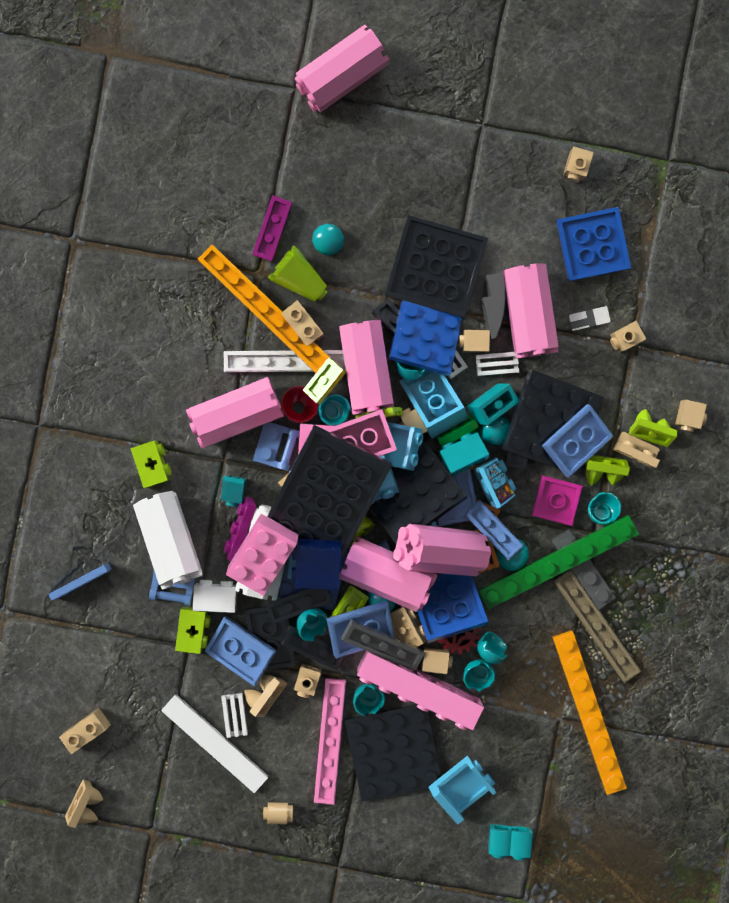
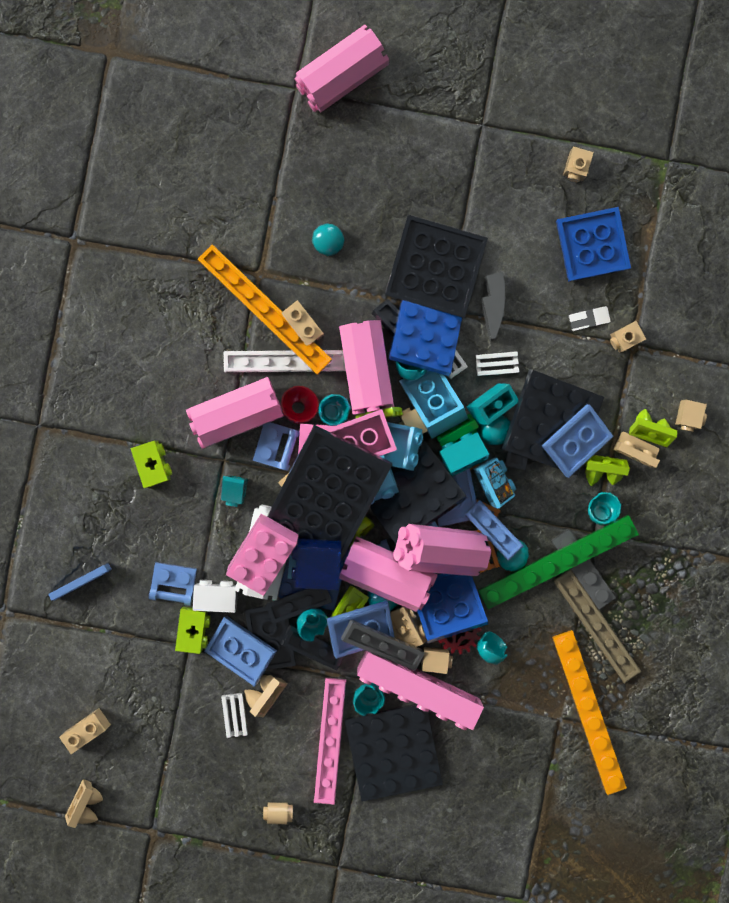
white brick [133,491,202,590] -> none
white tile [161,694,268,793] -> none
magenta plate [224,497,256,562] -> none
magenta plate [252,195,292,262] -> none
lime cone [268,246,327,302] -> none
tan brick [294,663,322,698] -> none
tile [303,358,346,404] -> none
medium azure panel [429,756,496,825] -> none
tan brick [459,330,490,353] -> none
teal hair [463,659,495,692] -> none
teal brick [488,824,533,861] -> none
bright pink brick [503,264,558,359] -> none
dark pink tile [531,475,583,526] -> none

